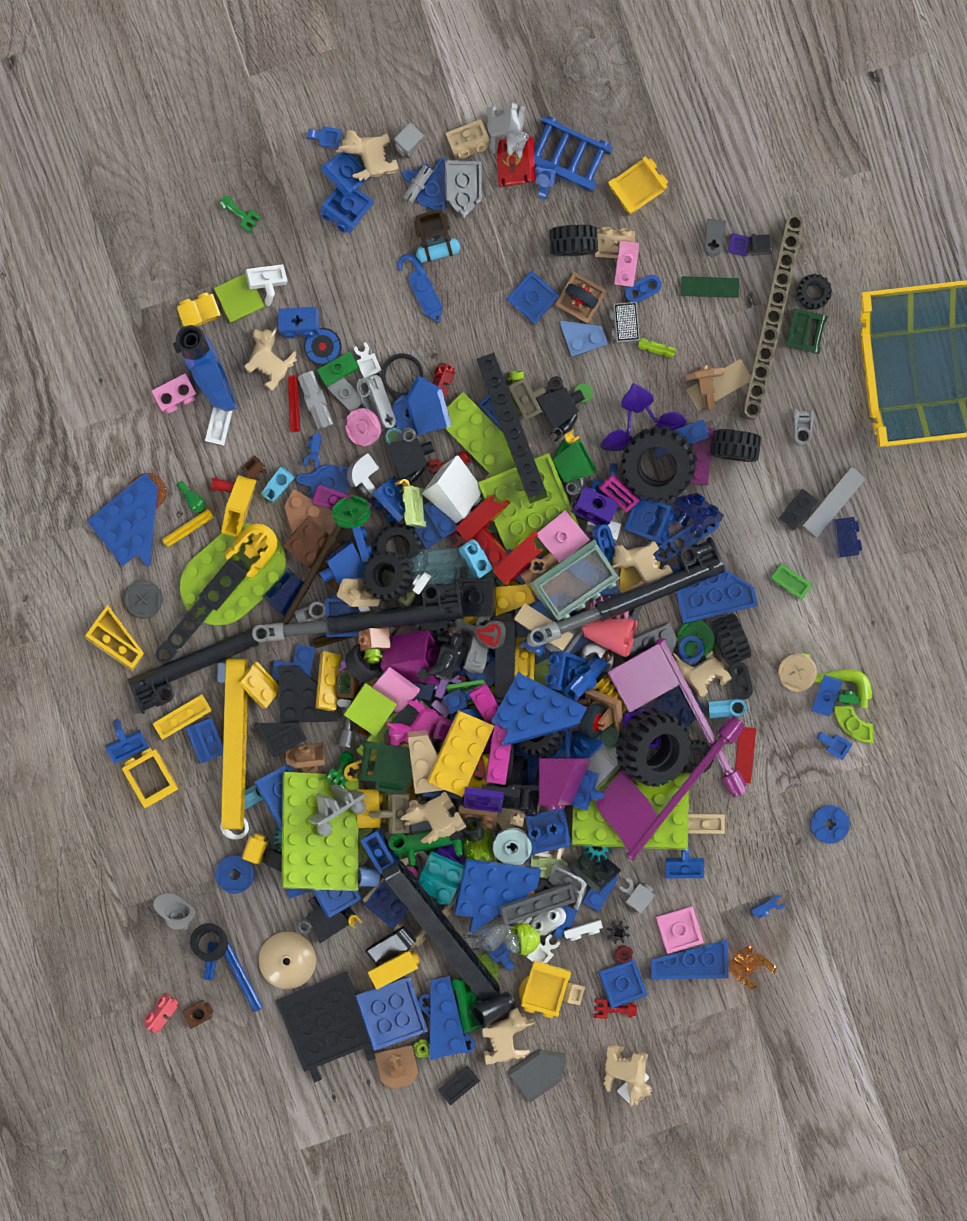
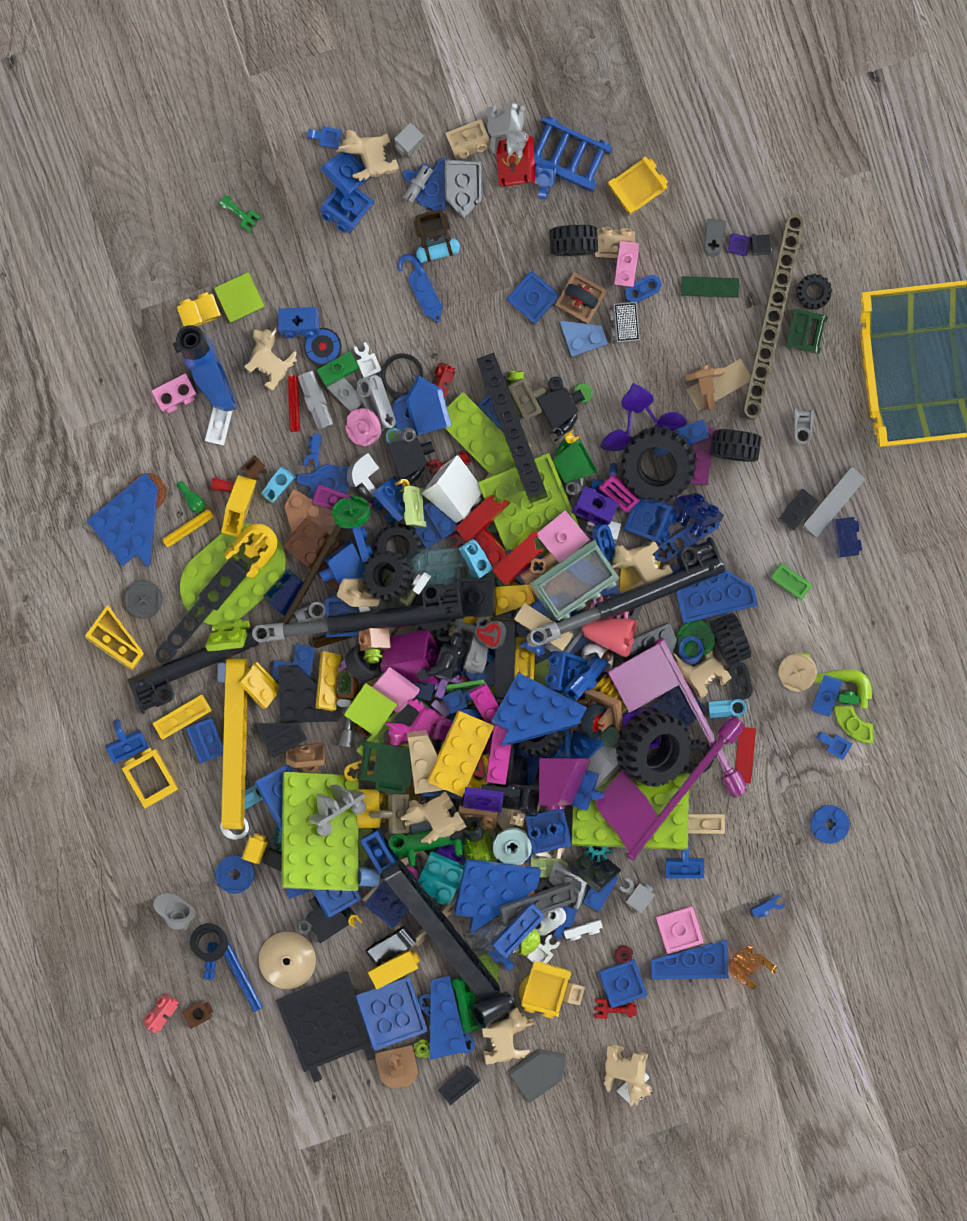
white plate [245,264,287,306] -> none
green hinge [325,751,354,787] -> none
black gear [606,920,630,944] -> none
lime axle [638,338,676,358] -> none
none -> lime plate [205,619,250,652]
none -> blue plate [491,902,545,959]

